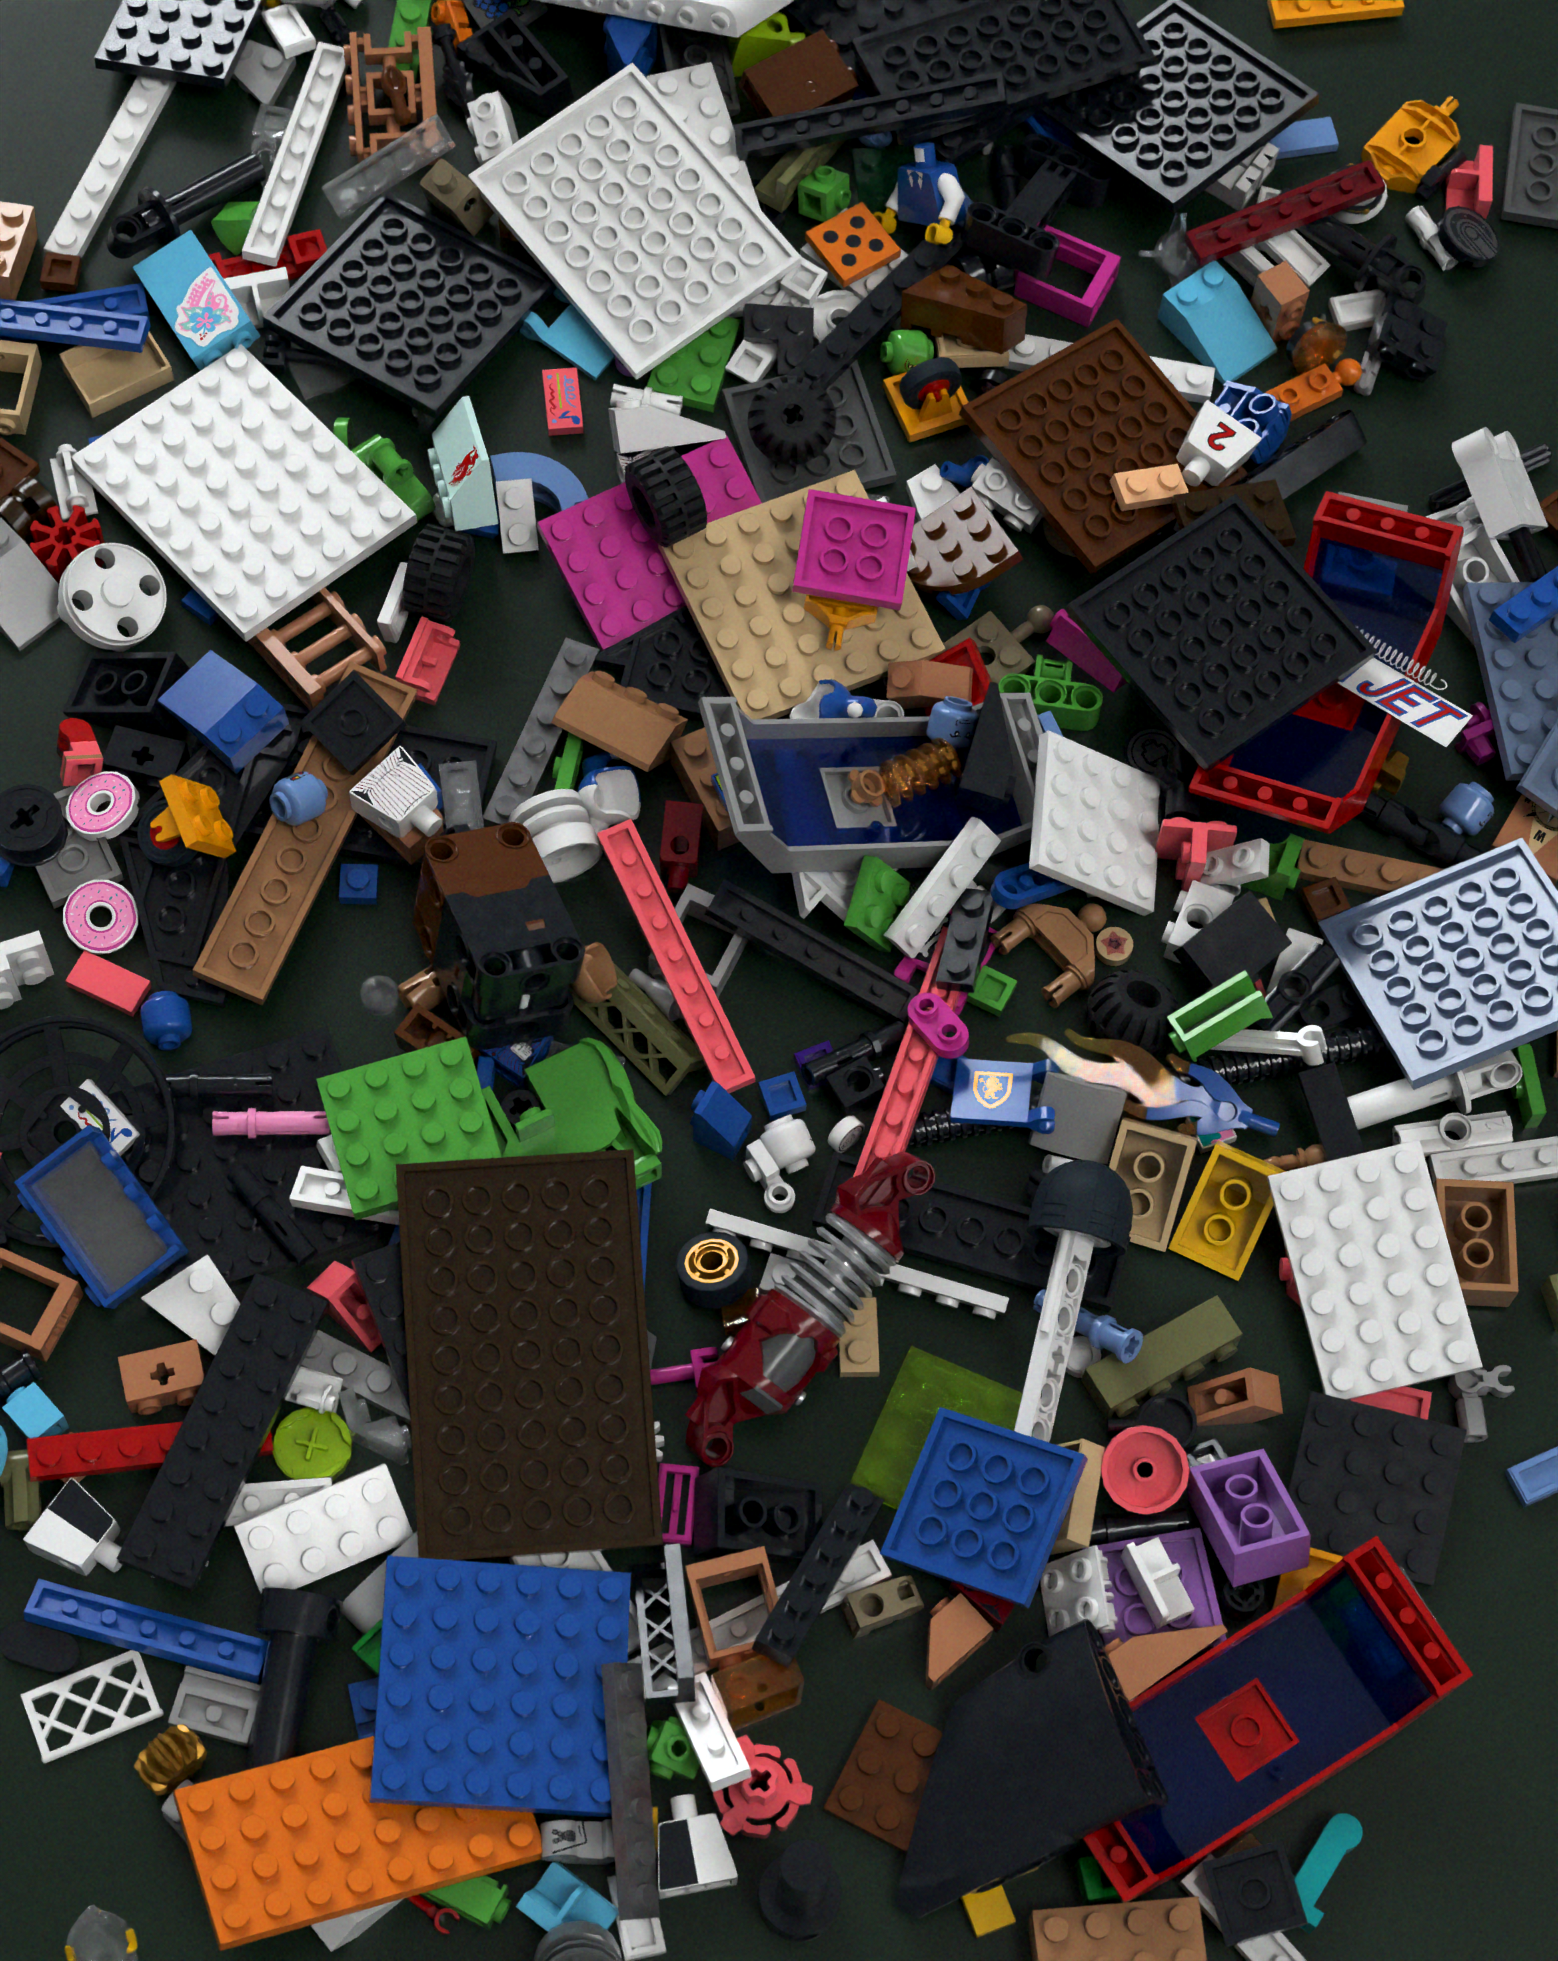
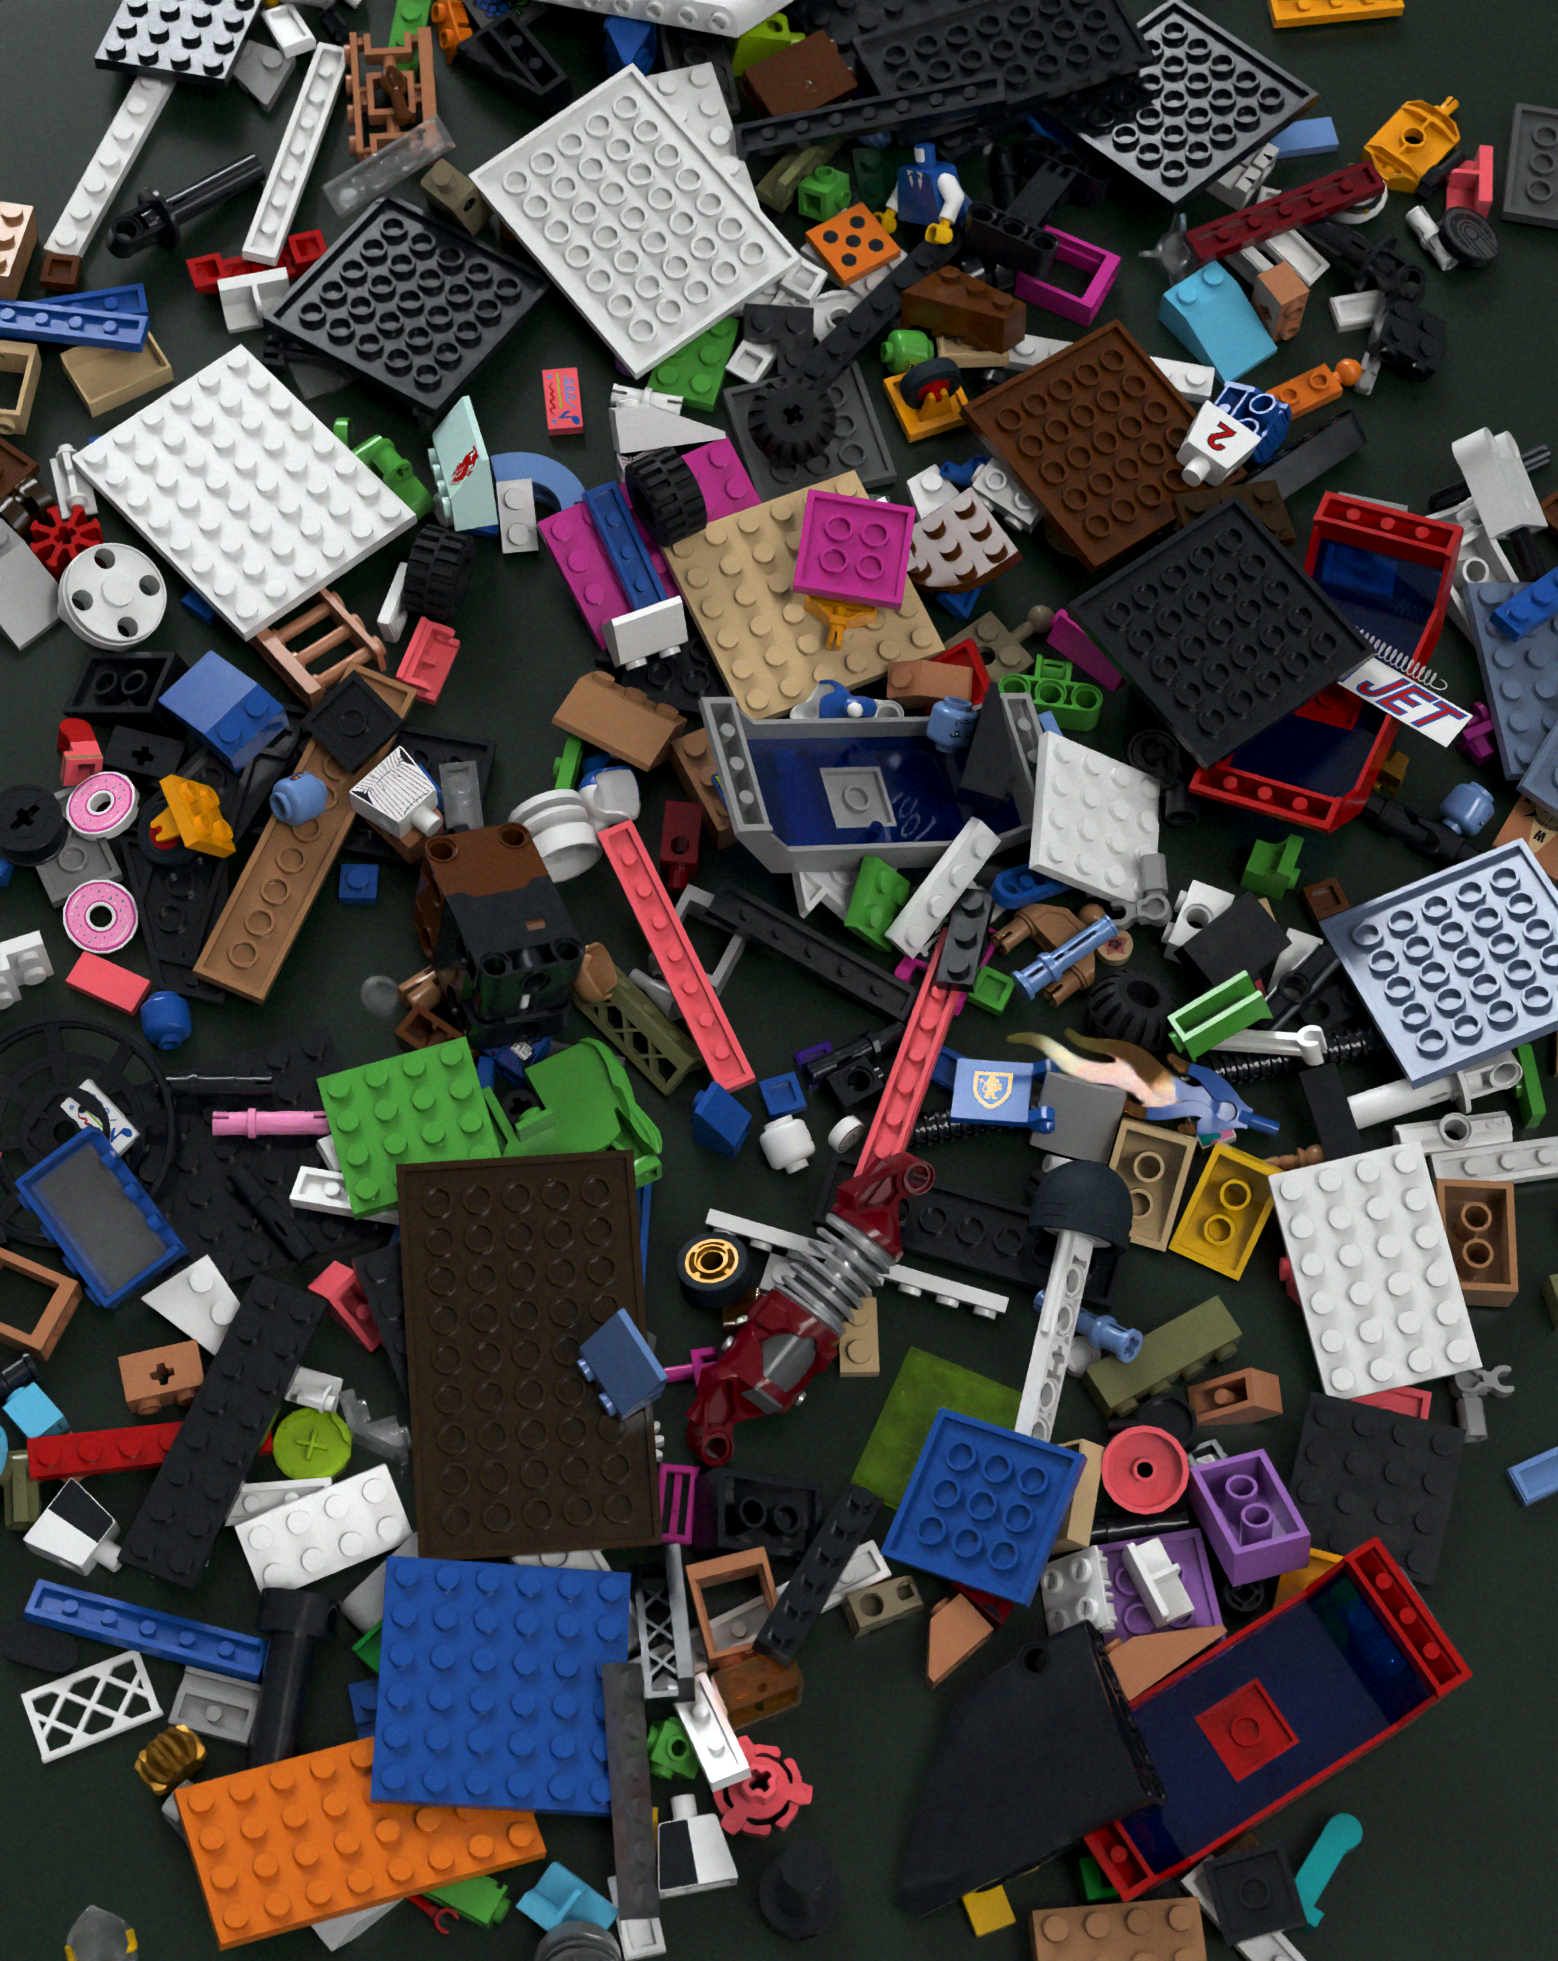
medium azure panel [133,230,260,371] -> none
bright green tile [211,201,260,255] -> none
clear plate [251,104,293,163] -> none
light grey plate [301,1330,411,1425] -> none
black piece [431,23,478,121] -> none
white brick [466,91,519,166] -> none
flat silver plate [482,638,599,827] -> none
medium azure flag [520,286,615,381] -> none
light grey leg [540,1819,615,1865] -> none
white plate [743,1139,795,1213] -> none
reddish brown plate [823,1699,943,1855] -> none
medium nougat plate [848,769,885,807] -> none
clear orange piece [879,737,961,808] -> none
dark pink plate [908,993,969,1059] -> none
light nougat plate [1110,464,1189,511] -> none
coral bracket [1155,817,1237,892] -> none
white plate [1200,838,1270,896] -> none
clear orange piece [1286,314,1347,374] -> none
medium nougat plate [1297,839,1445,896] -> none
none -> medium blue slope [576,1308,668,1422]
none -> blue tile [581,480,668,612]
none -> white slope [600,595,688,671]
none -> medium blue pin [1011,914,1119,1001]
none -> light grey bar [1111,853,1173,930]

